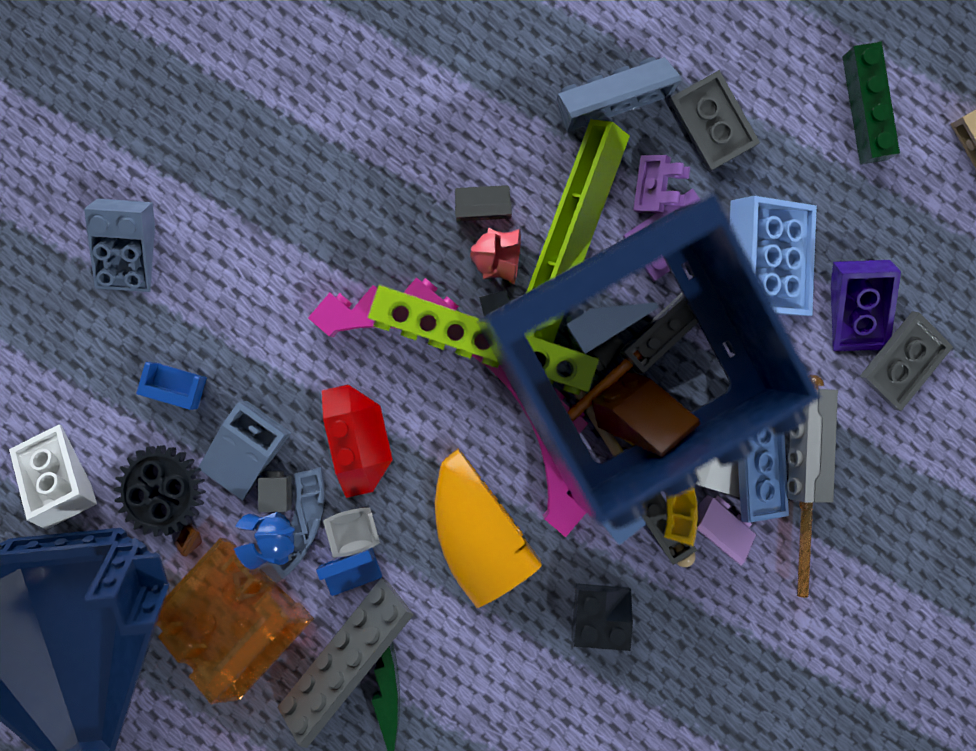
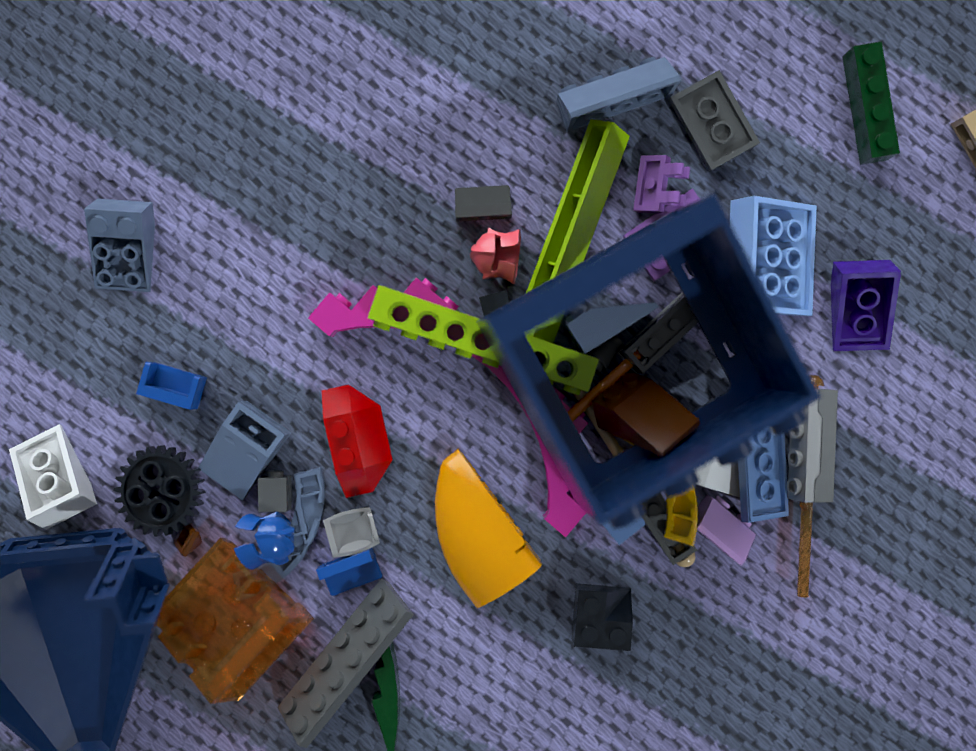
dark grey plate [860,311,953,412] -> none

